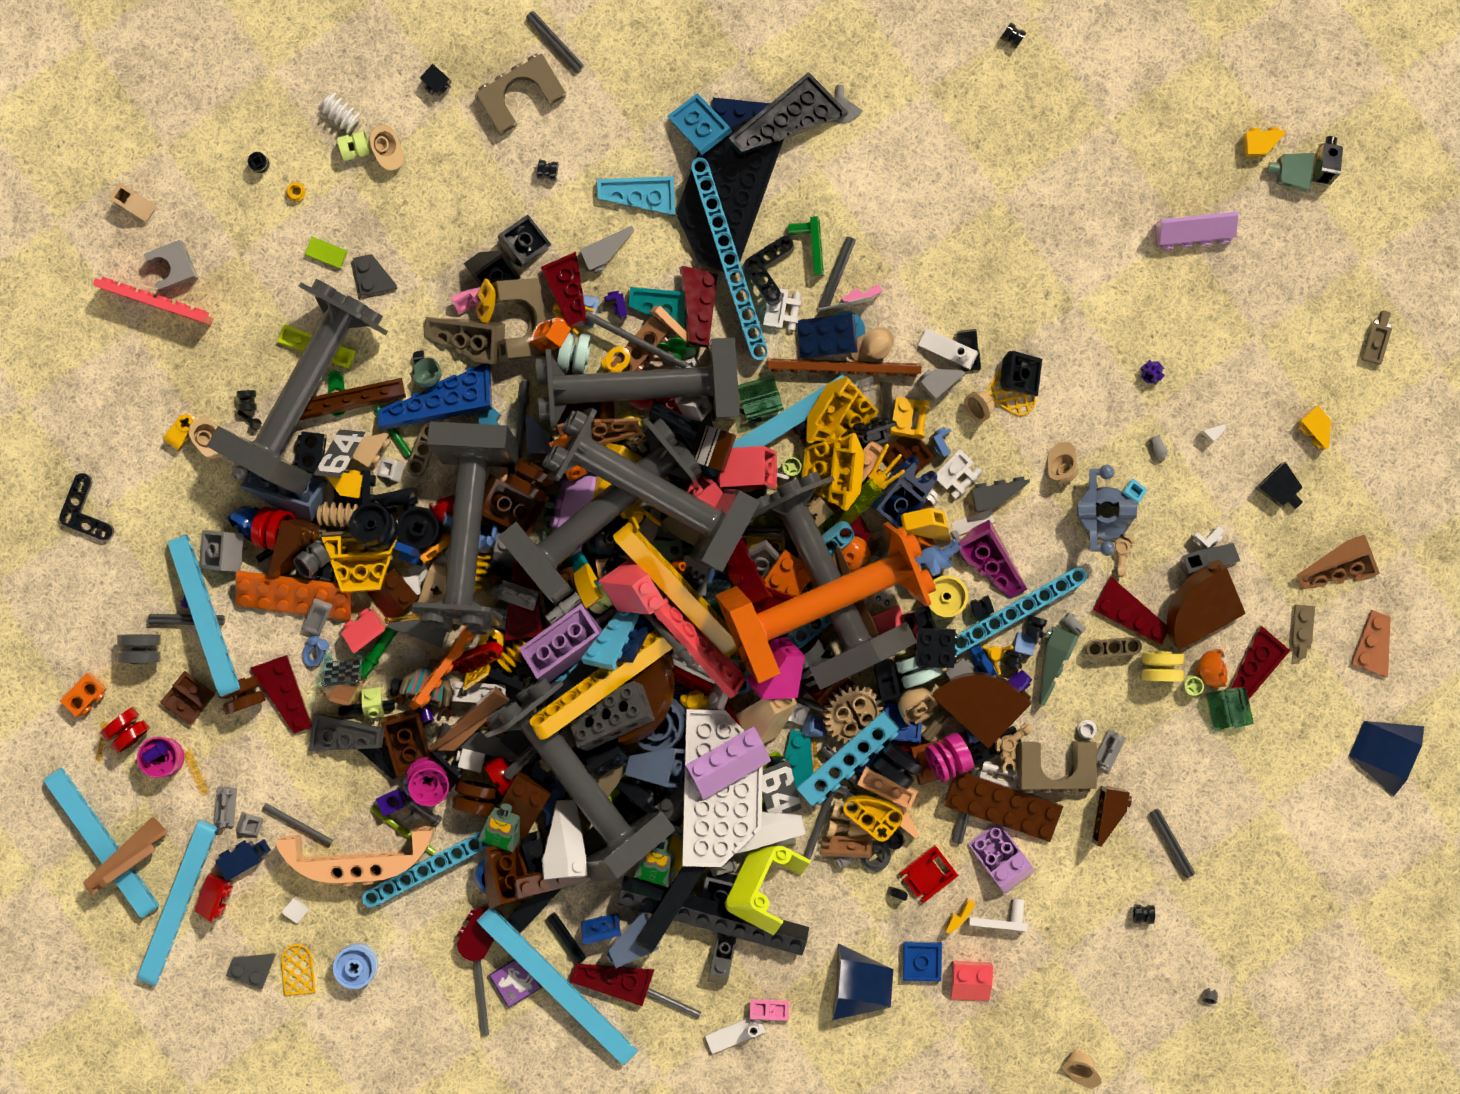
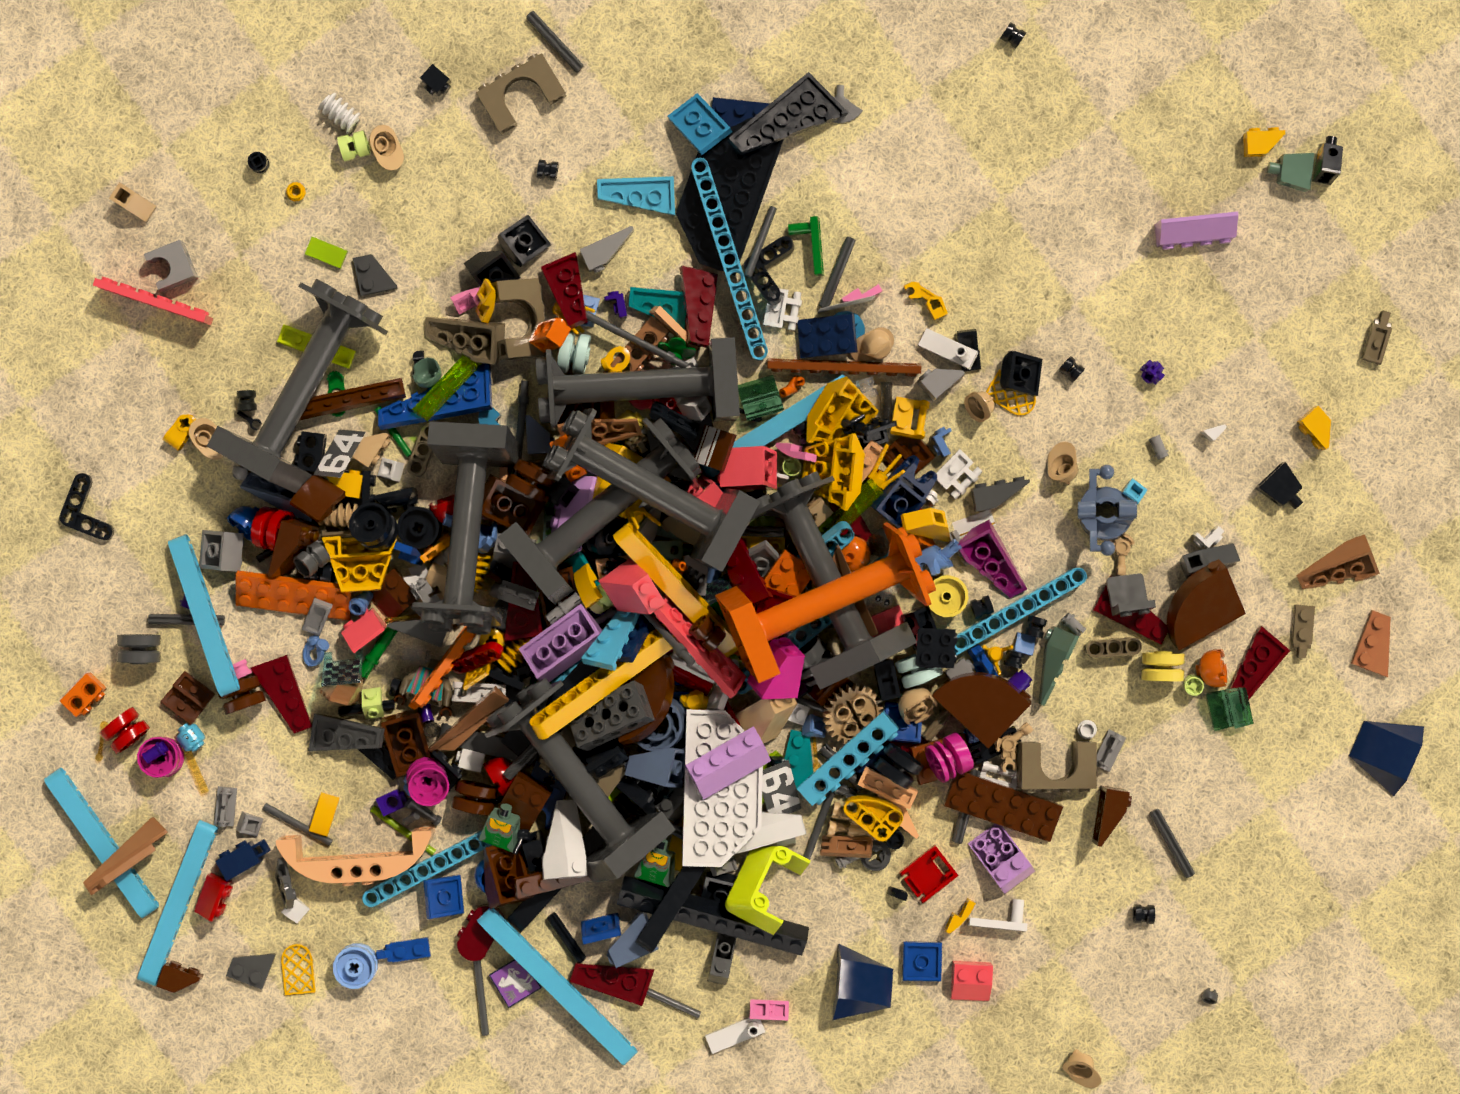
none -> reddish brown slope [156,961,204,993]
none -> medium azure head [176,723,205,753]
none -> bright pink wheel [233,659,252,679]
none -> dark grey wing [275,857,297,909]
none -> reddish brown slope [290,475,345,523]
none -> yellow slope [309,792,340,837]
none -> medium blue cone [349,591,373,616]
none -> blue hinge [376,937,431,962]
none -> light grey hinge [410,577,441,603]
none -> clear neon green tile [412,355,478,421]
none -> blue plate [423,875,464,919]
none -> black hand [512,829,531,855]
none -> black brick [547,476,579,508]
none -> reddish brown wheel [689,614,726,652]
none -> dark grey bar [744,206,777,278]
none -> bright pink slope [775,443,817,463]
none -> orange arm [779,376,805,398]
none -> black hand [841,414,865,434]
none -> yellow piece [904,282,948,320]
none -> black wheel [1058,356,1085,383]
none -> dark grey bracket [1106,573,1156,617]

